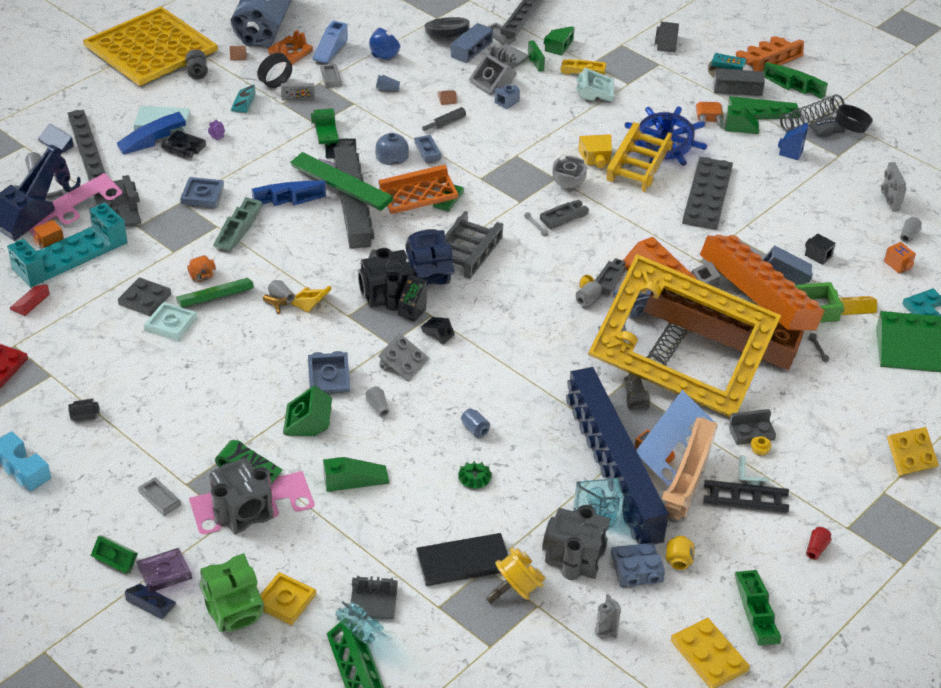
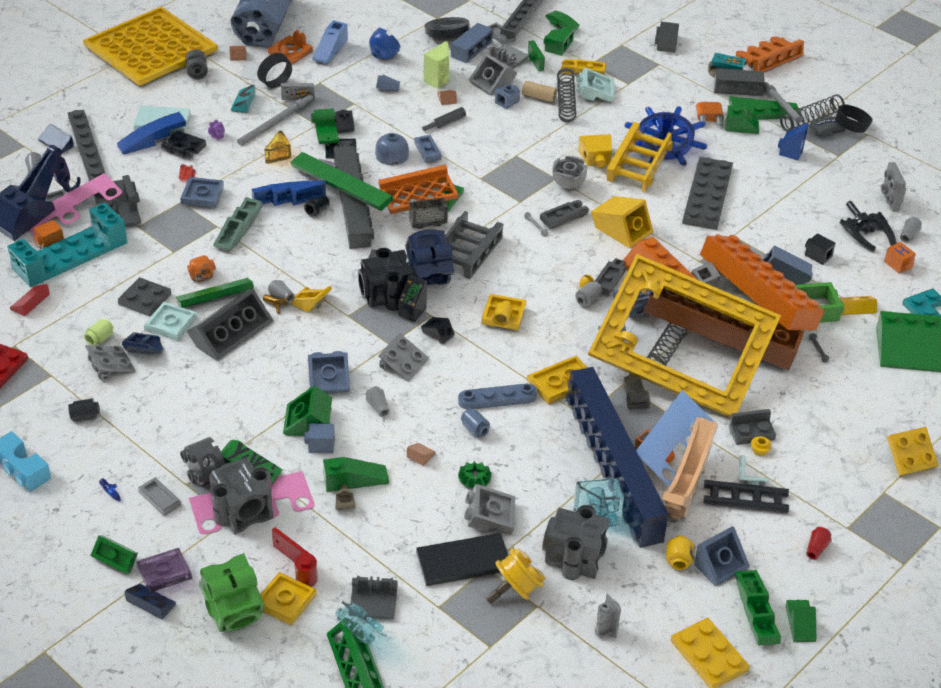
light grey tile [320,64,342,88] -> none
sand blue plate [611,543,665,587] -> none
green slope [763,62,828,99] -> none
none -> yellowish green brick [84,319,113,345]
none -> light grey hinge [85,345,136,381]
none -> clear blue helmet [99,478,121,501]
none -> dark blue slope [122,332,164,354]
none -> clear red plate [178,164,196,181]
none -> dark grey brick [180,437,225,485]
none -> dark grey slope [186,288,274,360]
none -> light grey bar [237,95,313,145]
none -> clear yellow slope [264,130,291,164]
none -> red door [272,527,318,587]
none -> black cone [304,196,330,216]
none -> sand blue brick [304,423,335,453]
none -> black bracket [335,110,355,132]
none -> dark tan piece [335,484,356,509]
none -> nougat slope [407,443,435,466]
none -> clear smoke brick [409,197,448,229]
none -> yellowish green slope [424,41,449,89]
none -> sand blue plate [458,383,537,409]
none -> light grey plate [464,484,515,534]
none -> yellow plate [481,294,527,330]
none -> tan piece [522,81,557,103]
none -> yellow tile [527,355,588,405]
none -> green slope [545,10,580,30]
none -> dark grey piece [557,68,577,122]
none -> yellow slope [591,196,653,248]
none -> sand blue slope [694,526,750,585]
none -> light grey bar [764,82,802,123]
none -> green slope [785,600,817,642]
none -> black bar [839,201,896,252]

